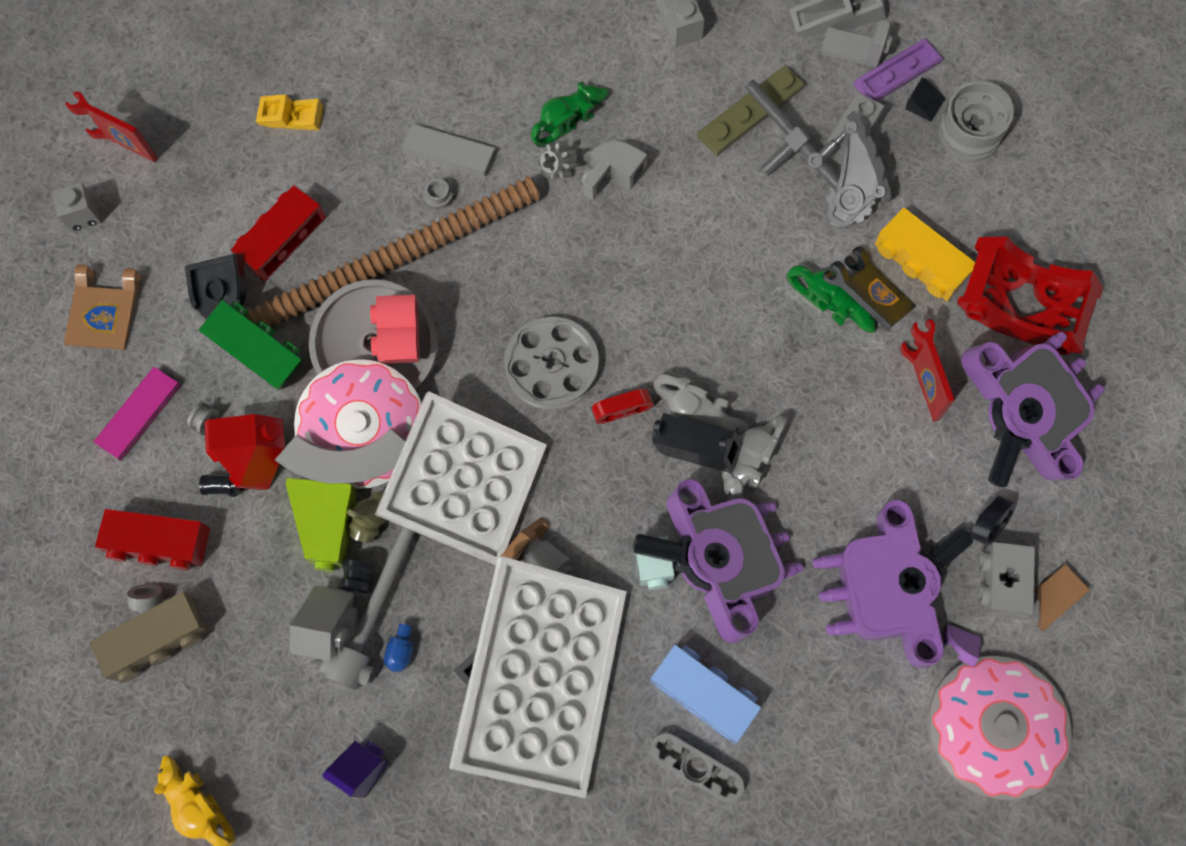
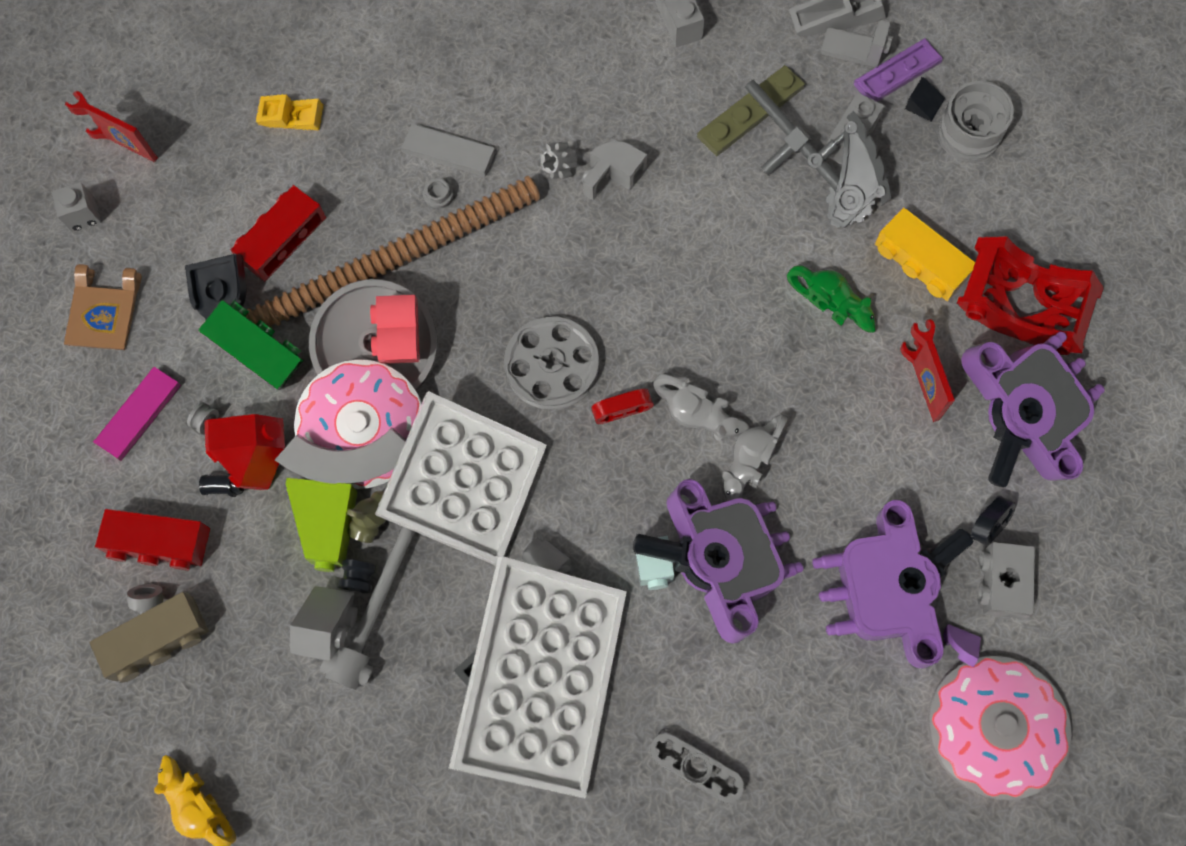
dark purple slope [322,739,389,798] -> none
blue cylinder [384,623,414,672] -> none
medium nougat tile [500,517,551,562] -> none
green animal [531,81,610,147] -> none
light blue brick [650,645,761,745] -> none
black brick [652,413,743,473] -> none
flag [823,246,916,331] -> none
medium nougat tile [1038,564,1090,631] -> none

